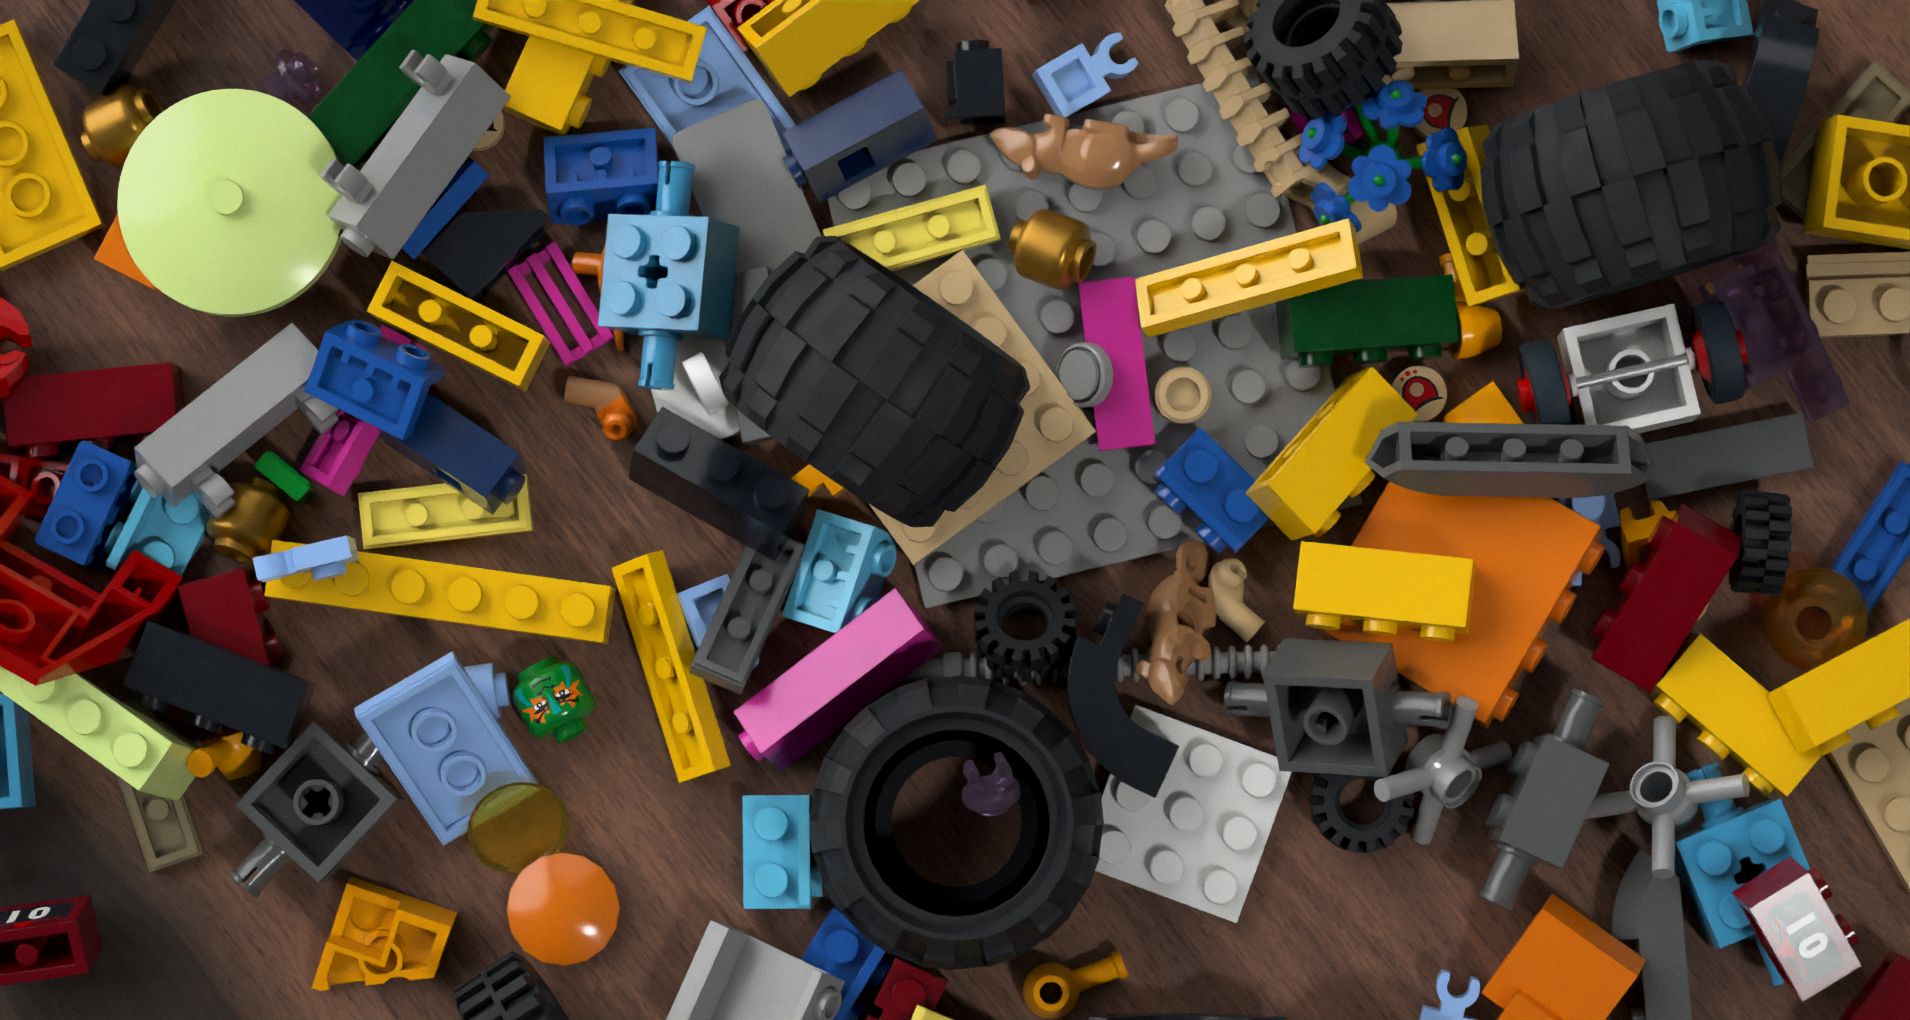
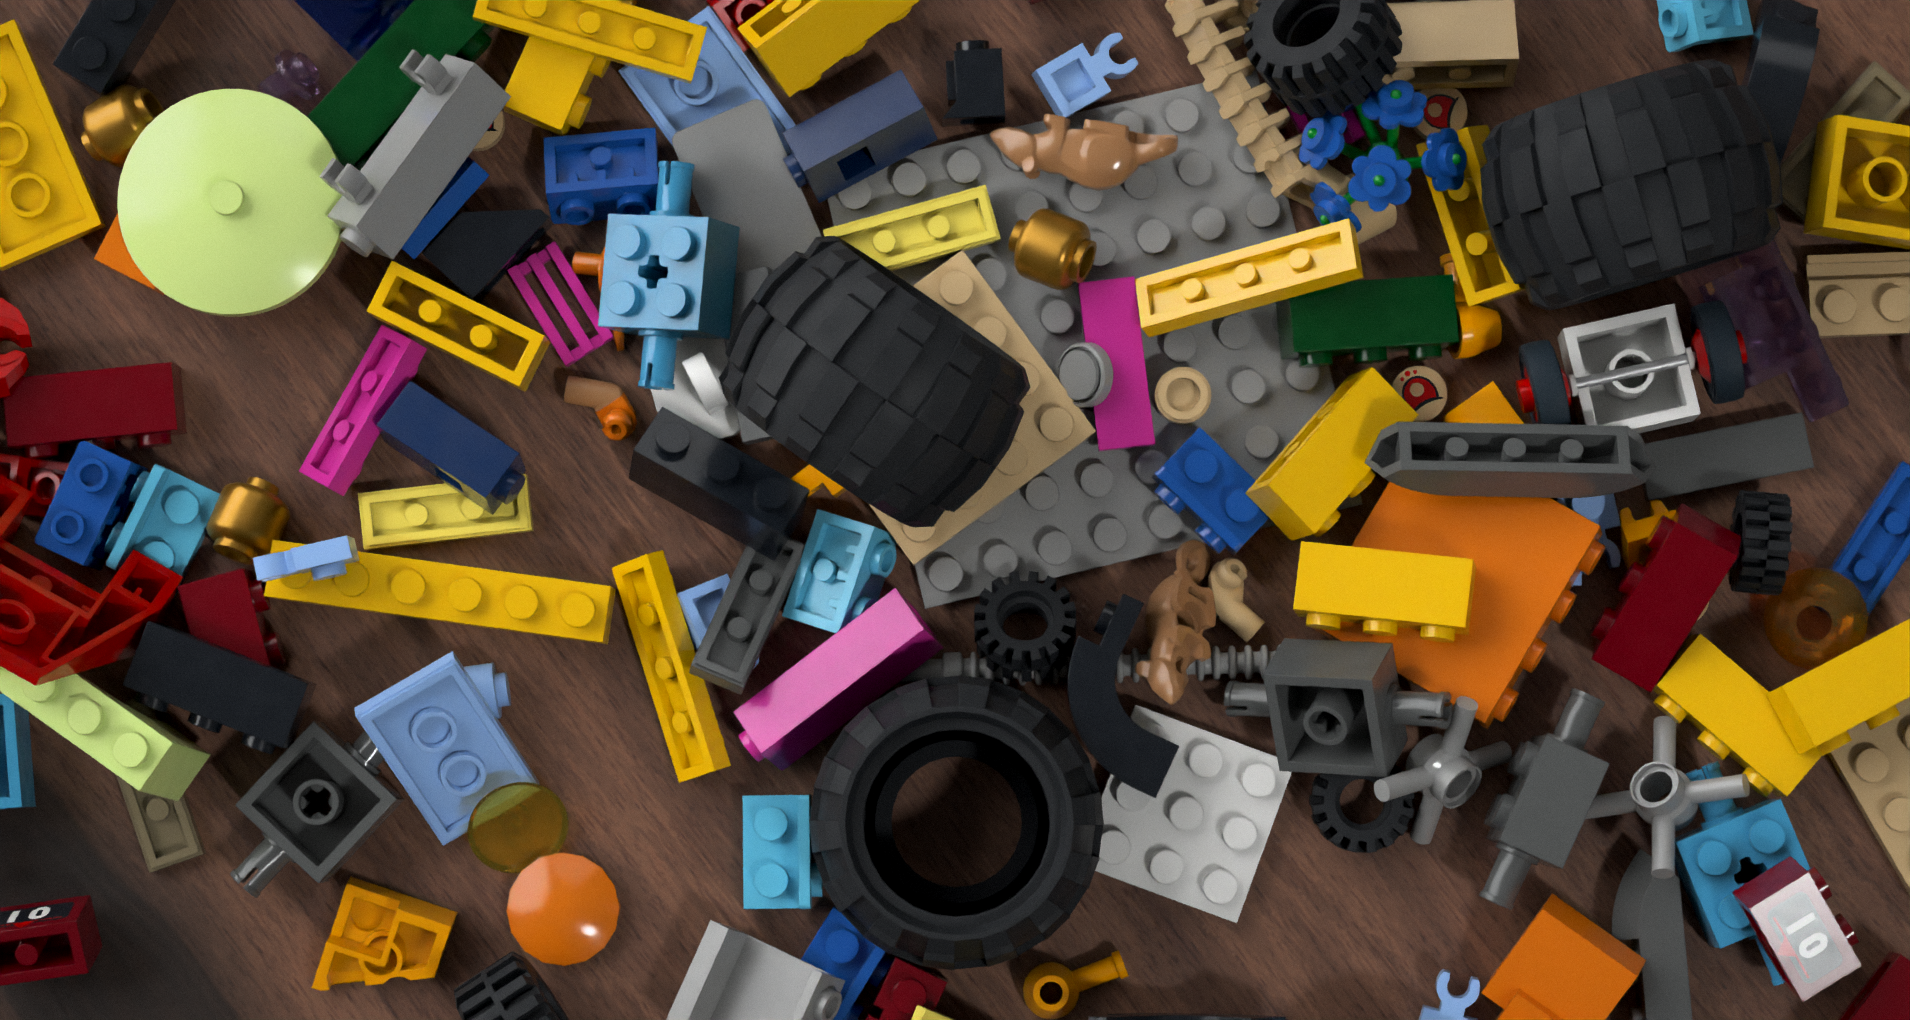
light grey brick [134,323,339,518] -> none
light orange bar [187,728,262,780] -> none
green tile [254,451,318,505] -> none
blue bracket [304,320,446,440] -> none
green head [512,656,596,744] -> none
clear purple plate [962,752,1021,816] -> none

